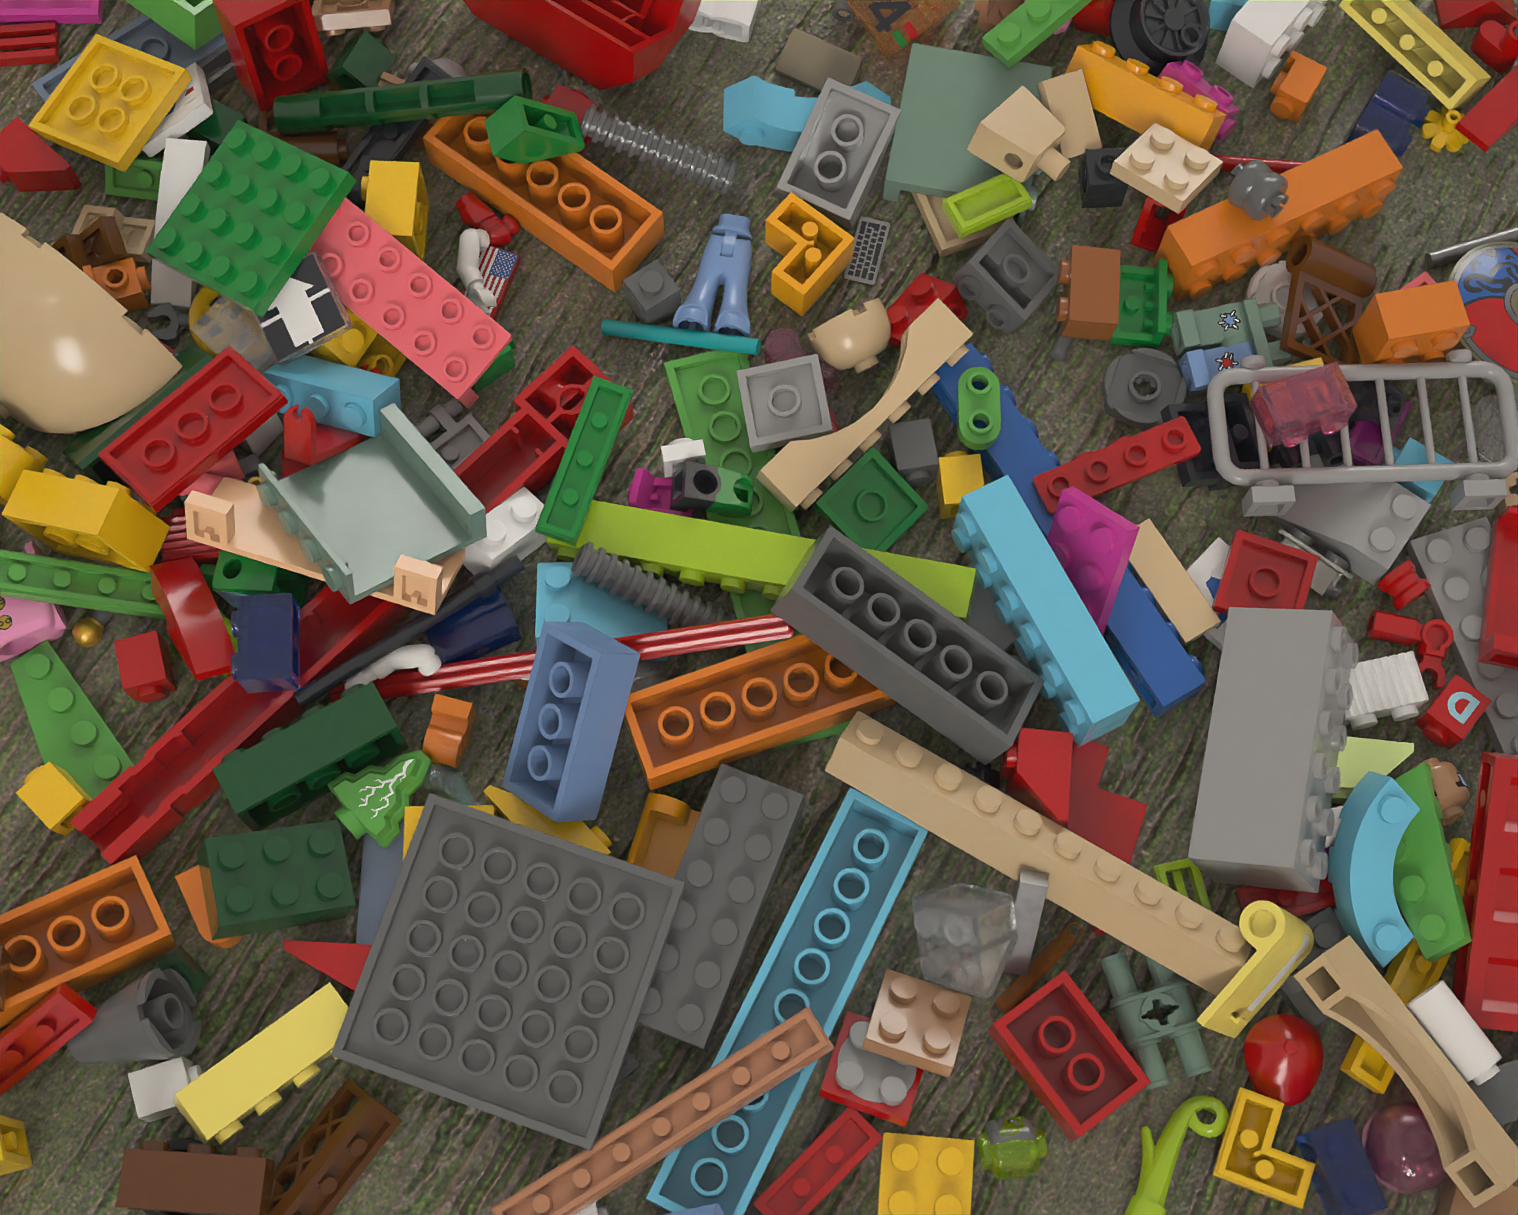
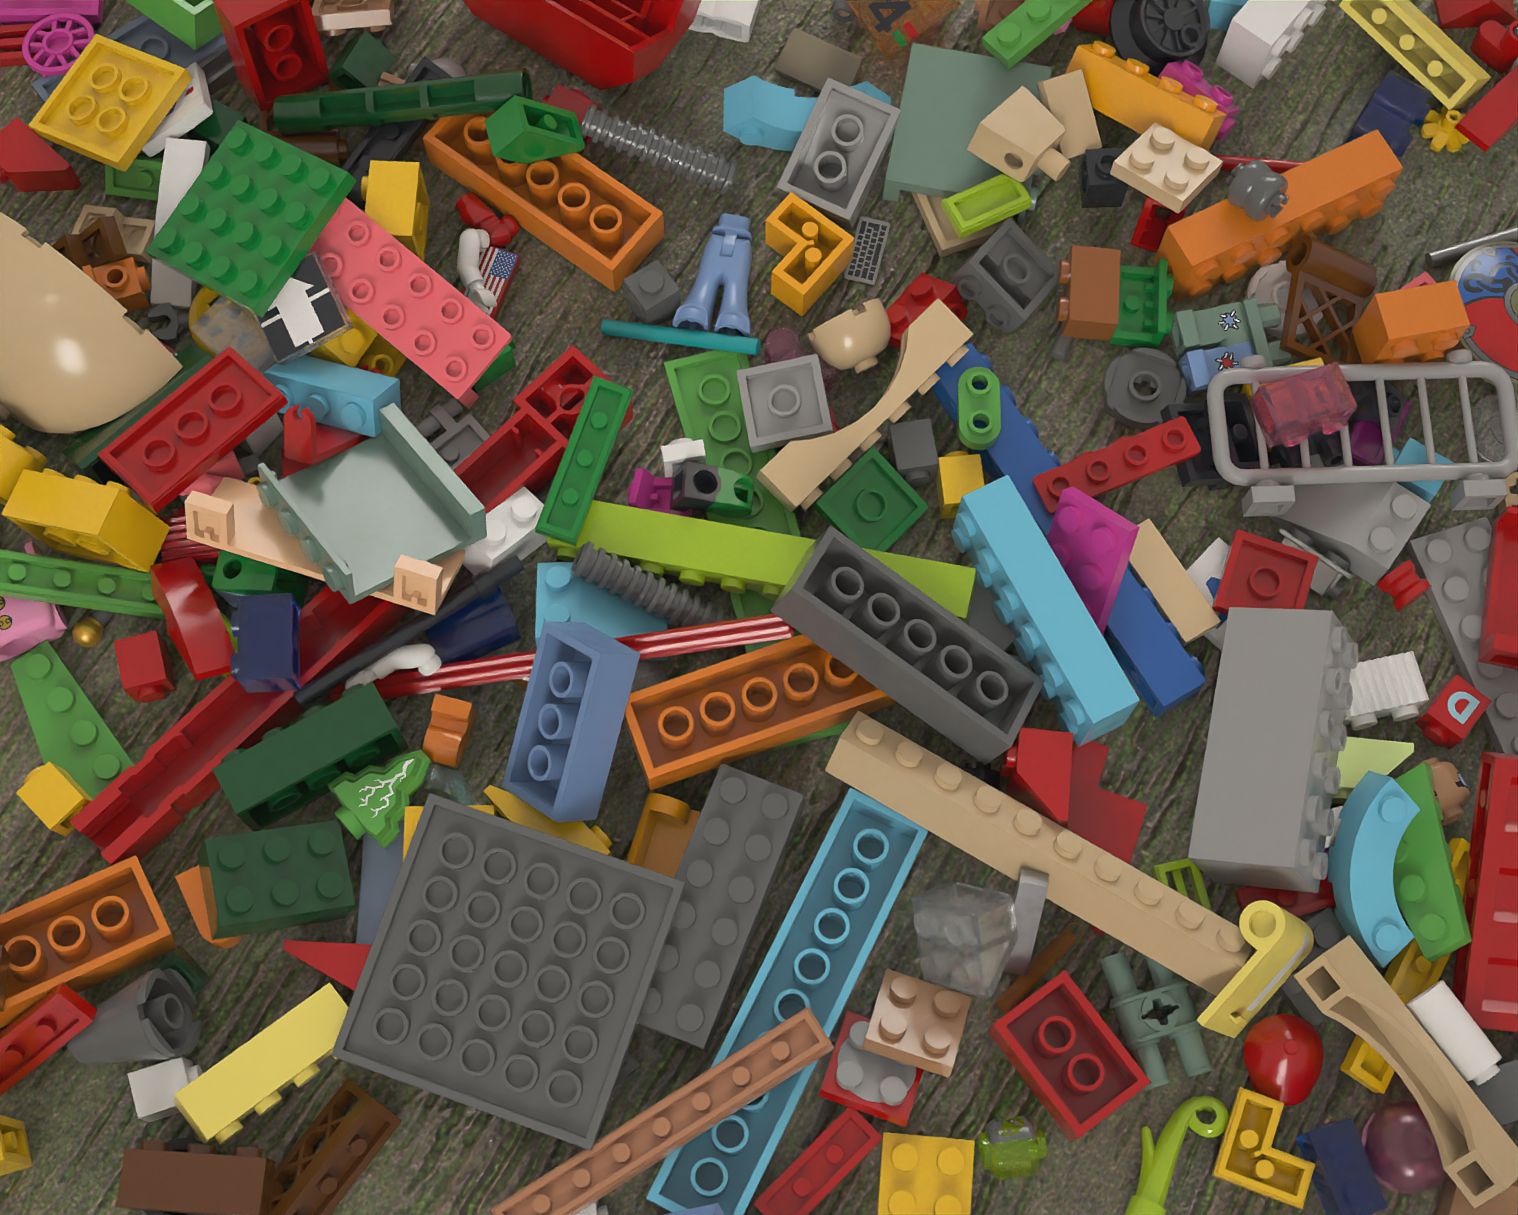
orange brick [1269,50,1327,124] -> none
red bar [1366,610,1454,691] -> none
none -> dark pink wheel [22,13,95,78]

